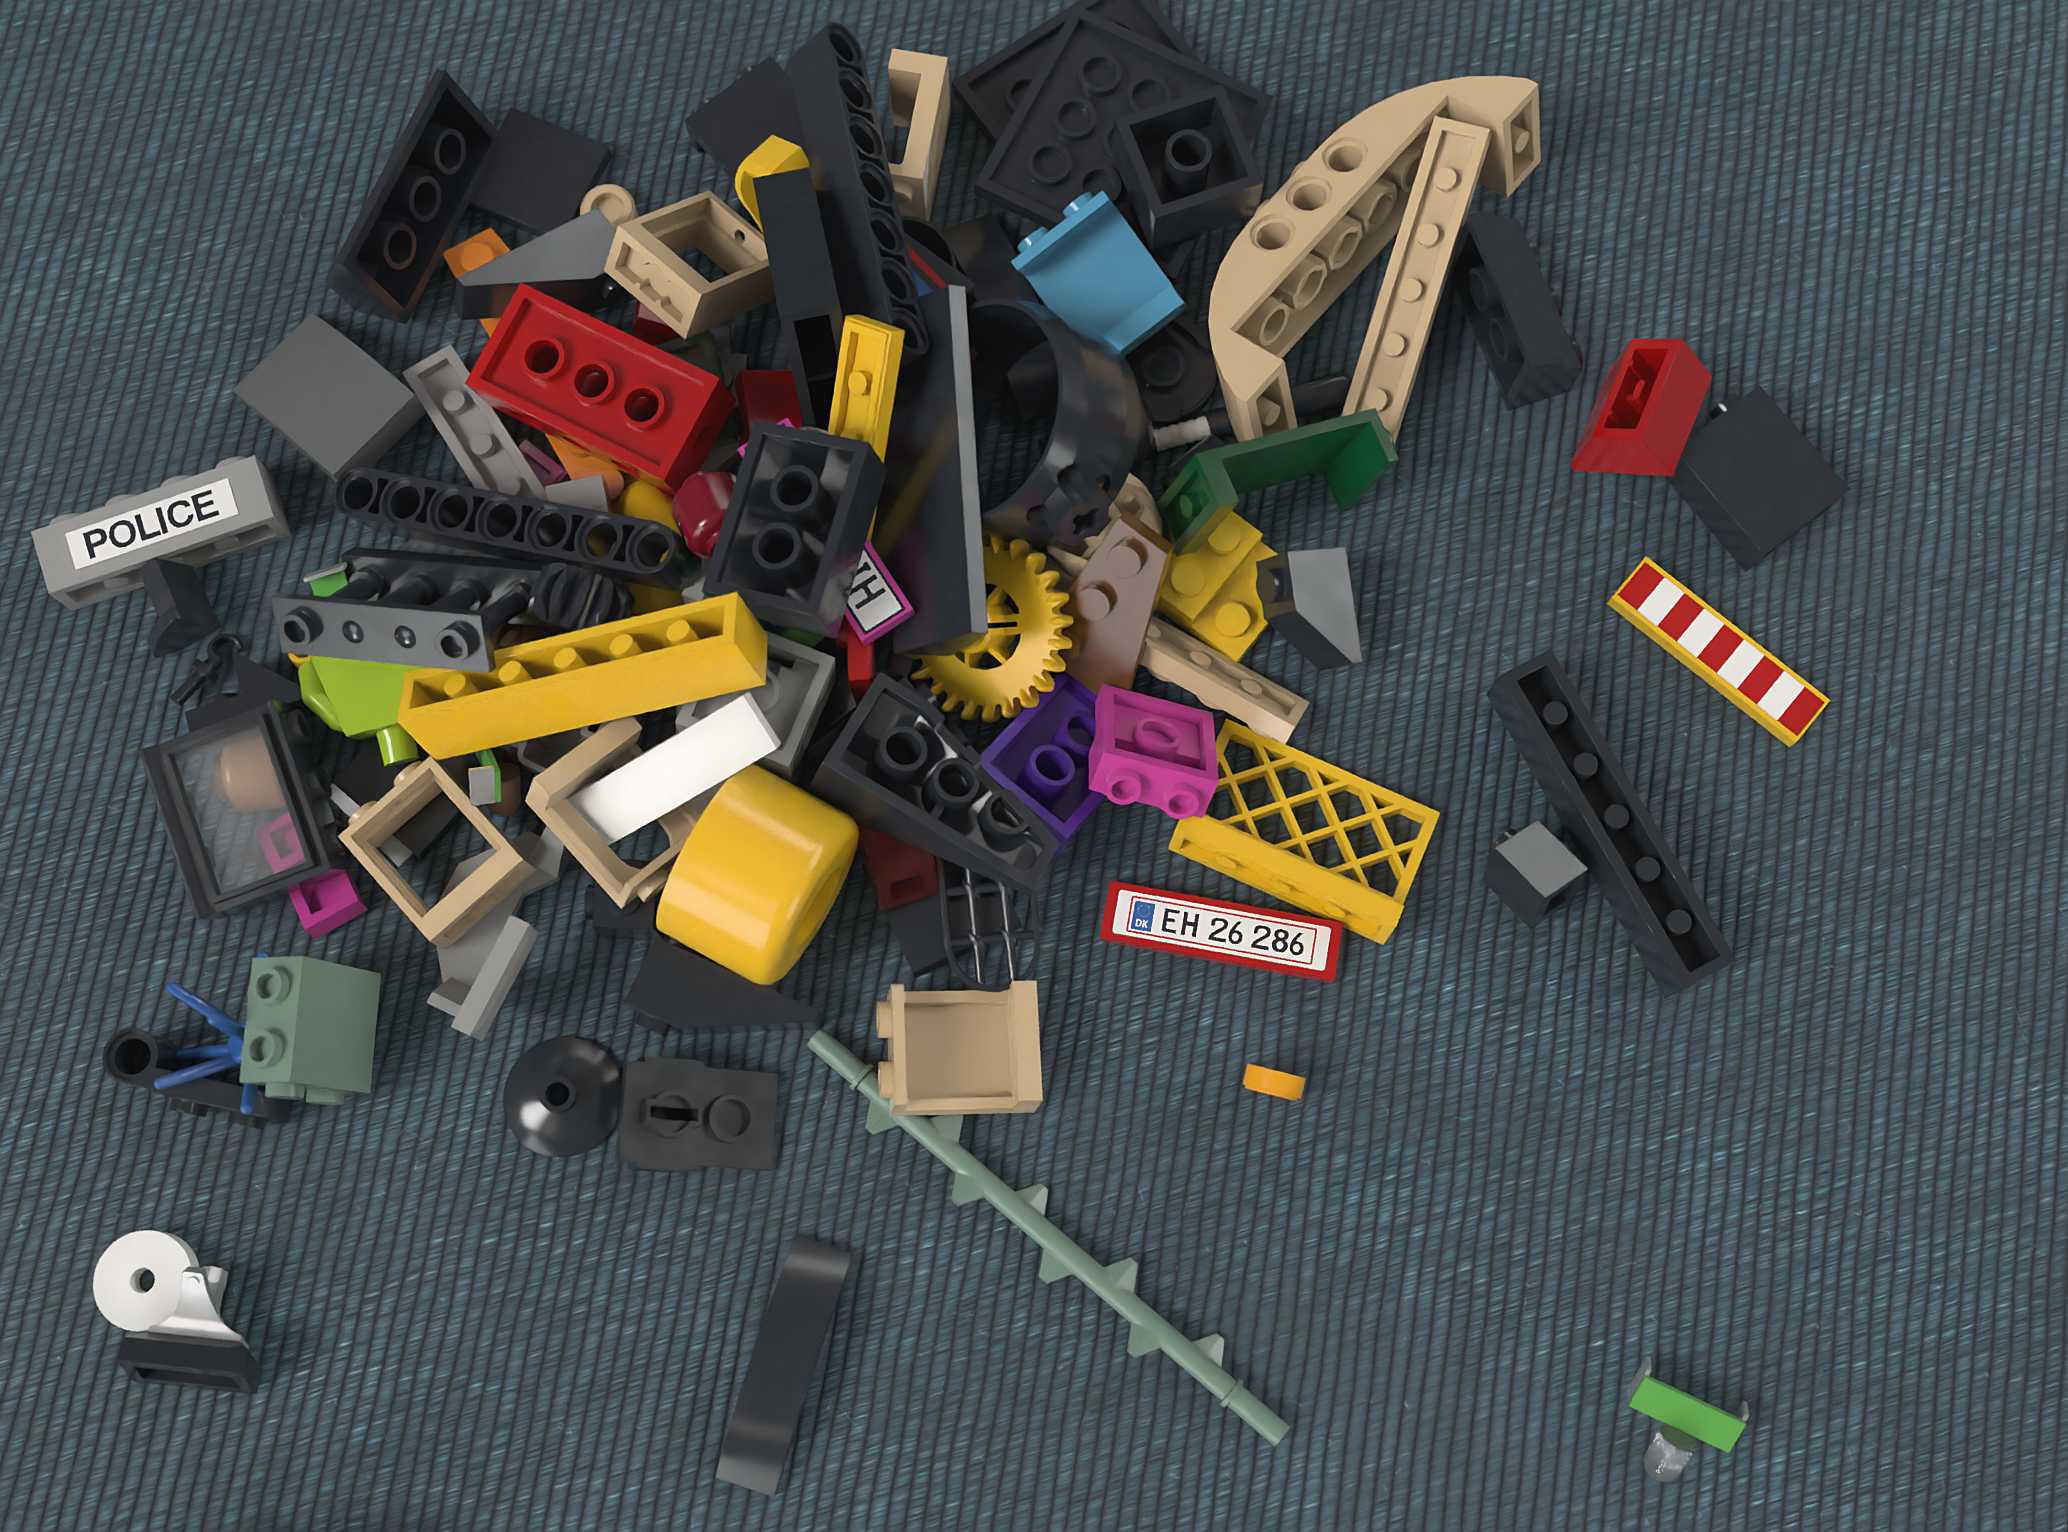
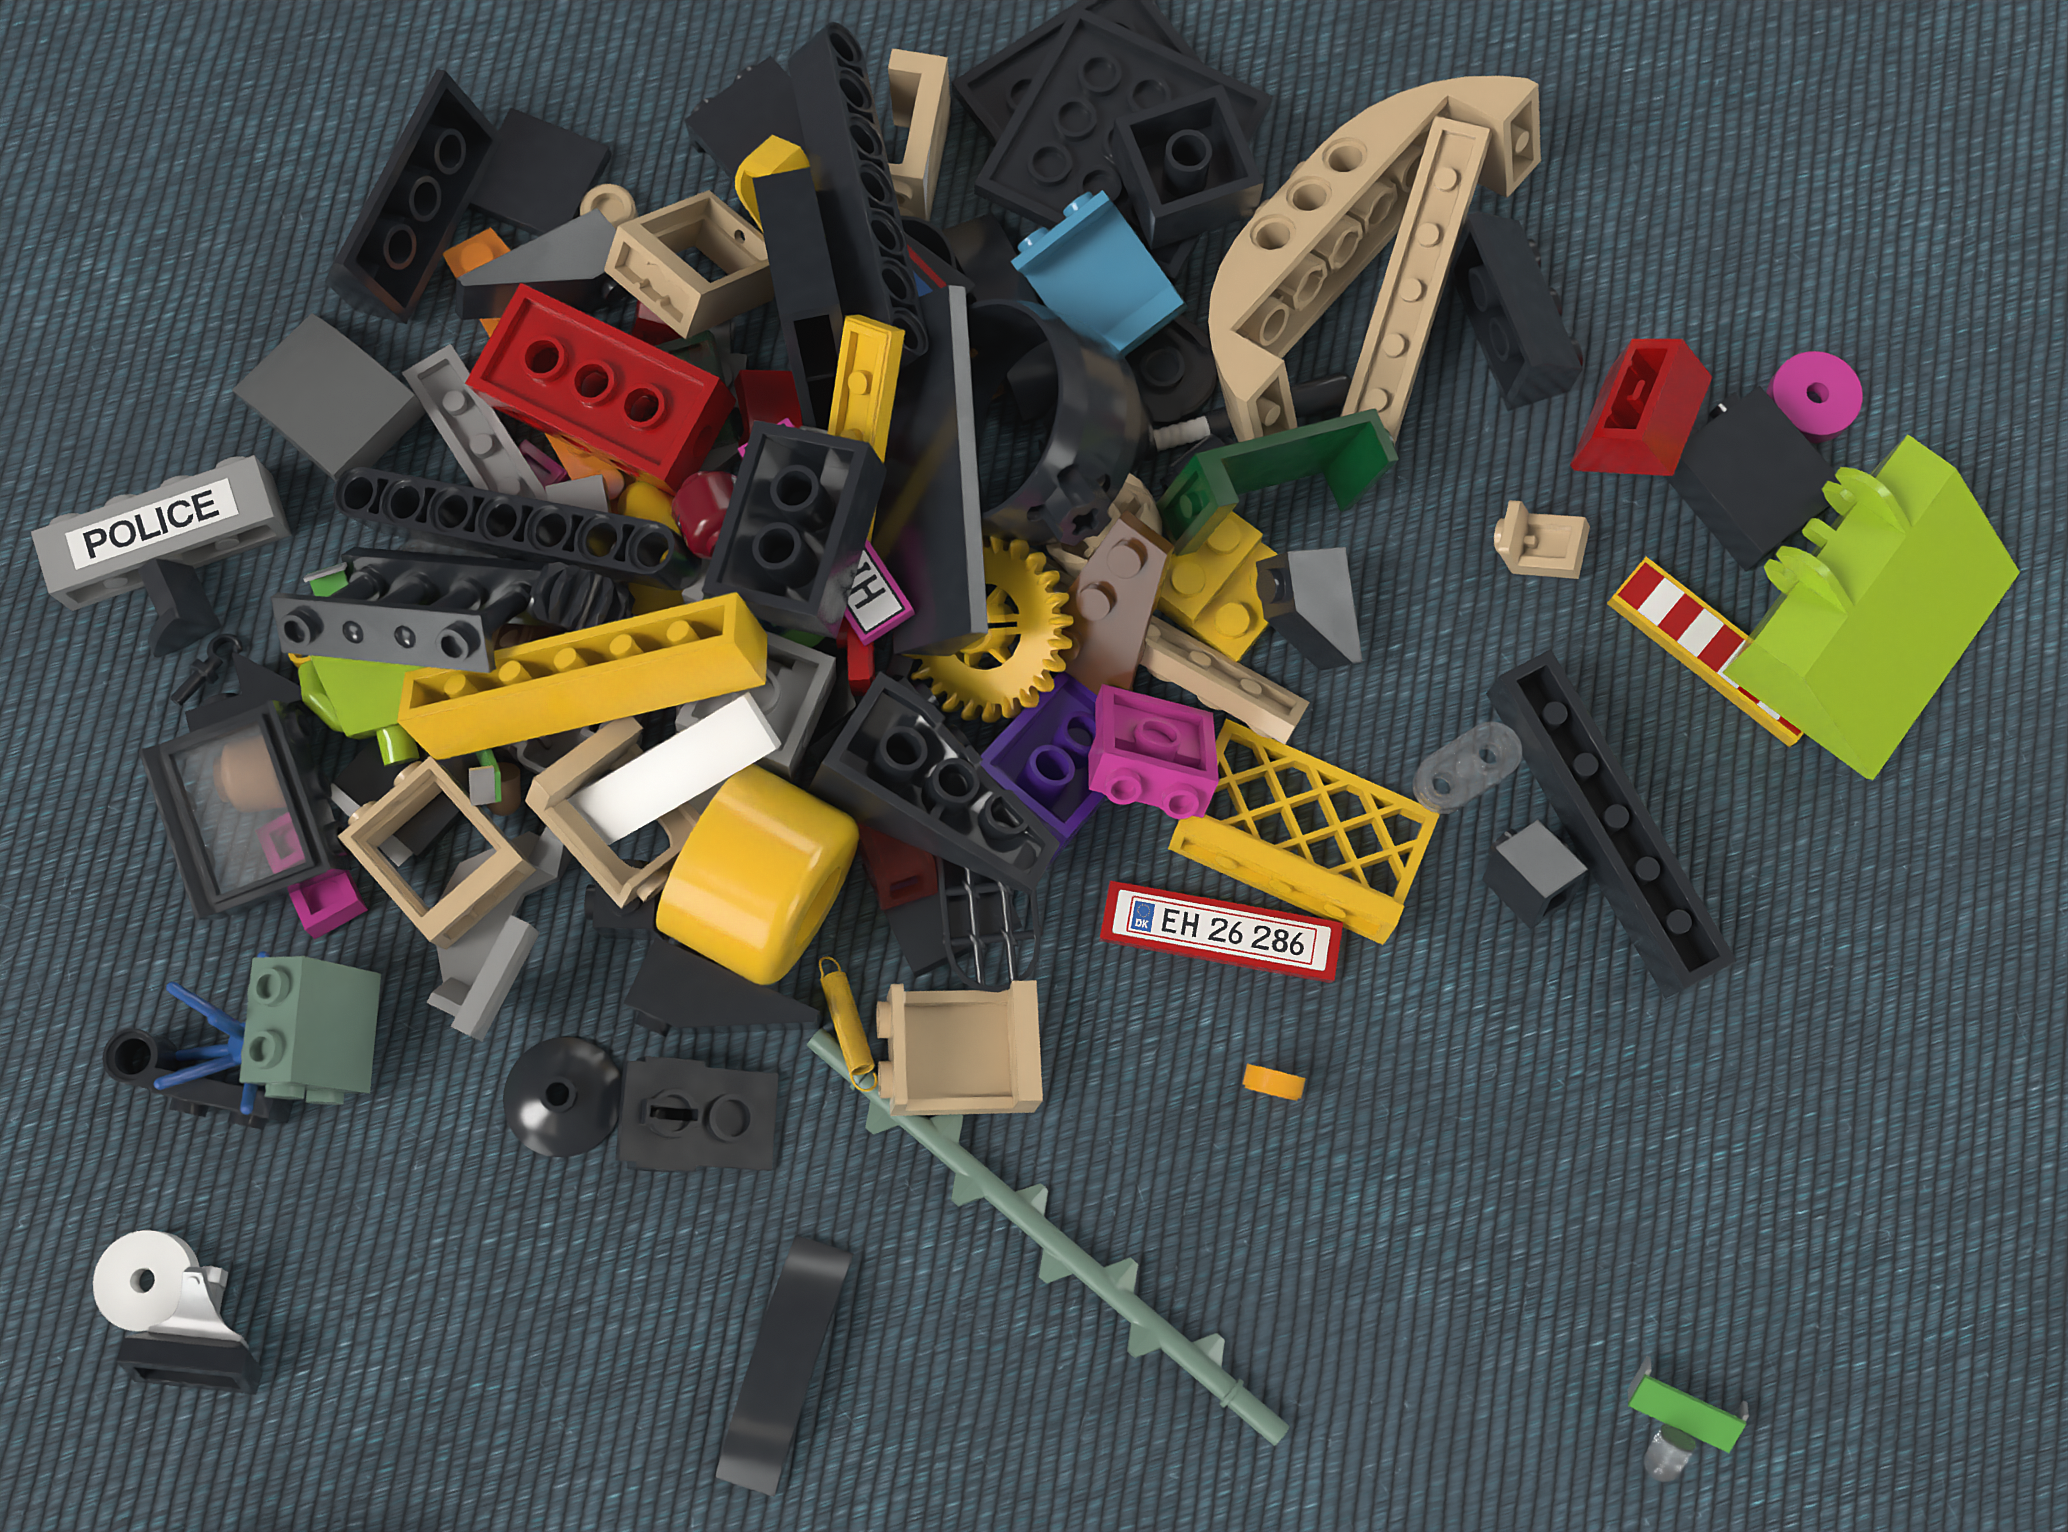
none -> yellow piece [819,956,878,1091]
none -> clear plate [1412,722,1522,814]
none -> tan bracket [1494,500,1590,579]
none -> lime piece [1722,434,2020,780]
none -> dark pink piece [1766,351,1863,443]

